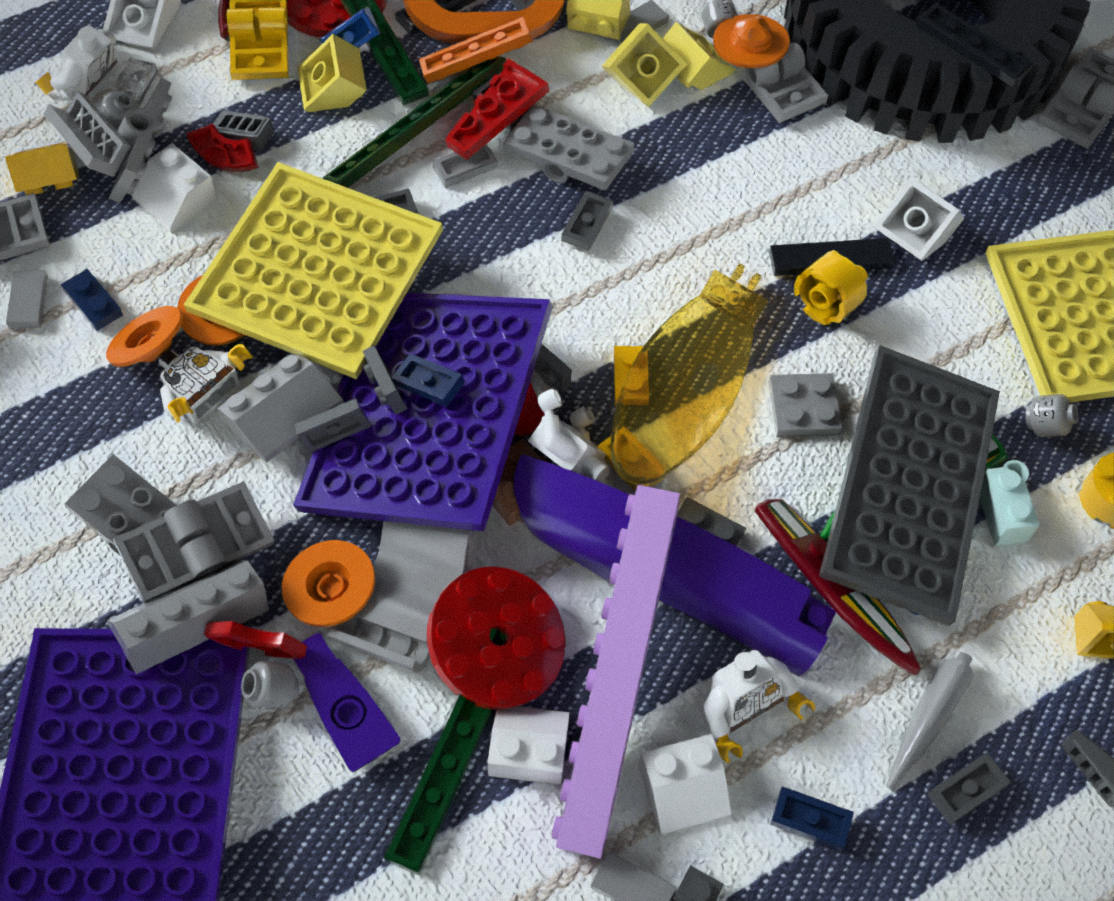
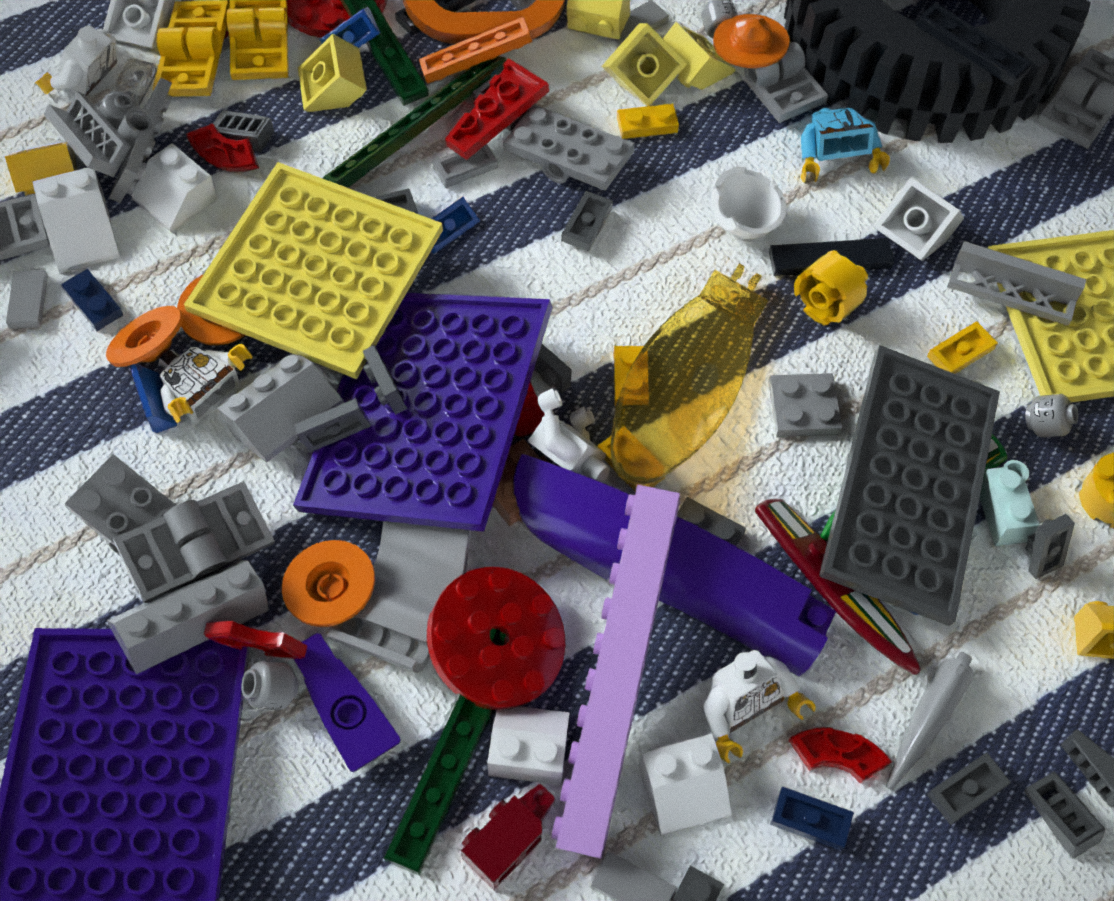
dark blue plate [392,353,465,407] -> none
none -> white slope [32,168,121,274]
none -> blue slope [130,364,178,434]
none -> yellow plate [152,0,230,97]
none -> blue slope [431,197,480,254]
none -> dark red hinge [461,783,556,891]
none -> yellow plate [617,103,679,139]
none -> white cylinder [711,167,786,239]
none -> red tile [788,727,892,784]
none -> medium azure torso [800,108,890,183]
none -> yellow plate [927,321,998,374]
none -> light grey fence [947,241,1086,326]
none -> dark grey slope [1024,771,1105,859]
none -> dark grey hinge [1025,514,1075,579]

